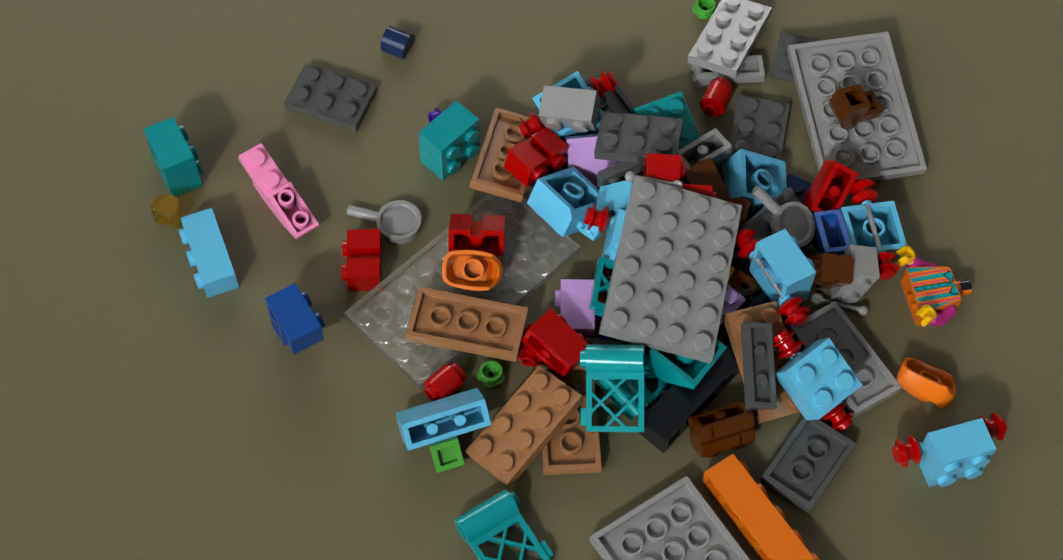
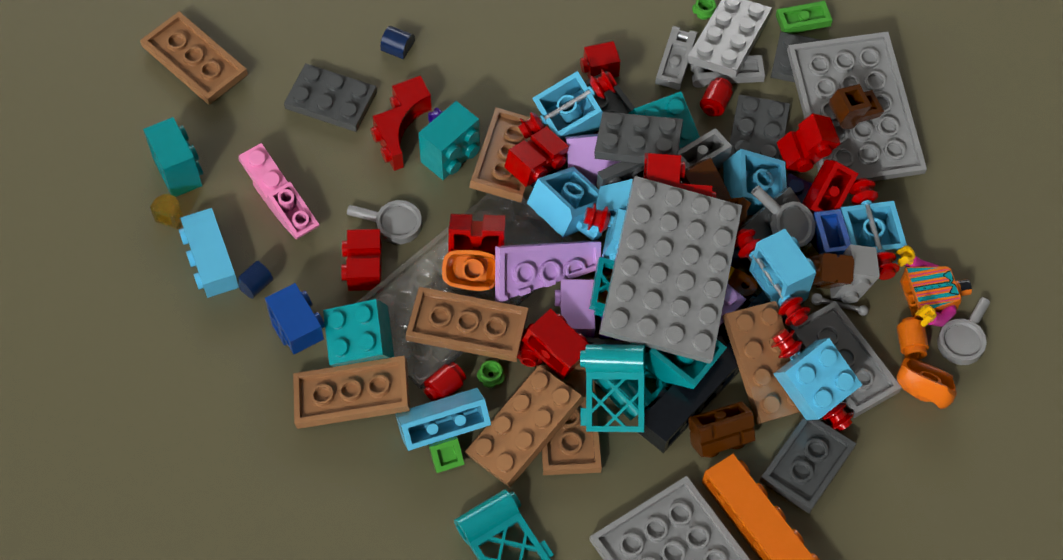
light grey brick [538,85,601,132] -> none
light grey hinge [625,171,682,189] -> none
dark grey plate [741,322,777,410] -> none
medium azure brick [892,412,1007,487] -> none
none -> medium nougat plate [140,11,248,105]
none -> dark blue brick [238,260,273,299]
none -> medium nougat plate [293,355,410,429]
none -> teal brick [323,299,394,367]
none -> red arch [370,75,432,171]
none -> lavender wing [495,240,601,303]
none -> red brick [580,41,621,79]
none -> light grey plate [655,26,698,90]
none -> bright green plate [776,1,833,34]
none -> red brick [776,113,841,172]
none -> orange brick [896,317,929,360]
none -> light grey piece [937,297,990,365]

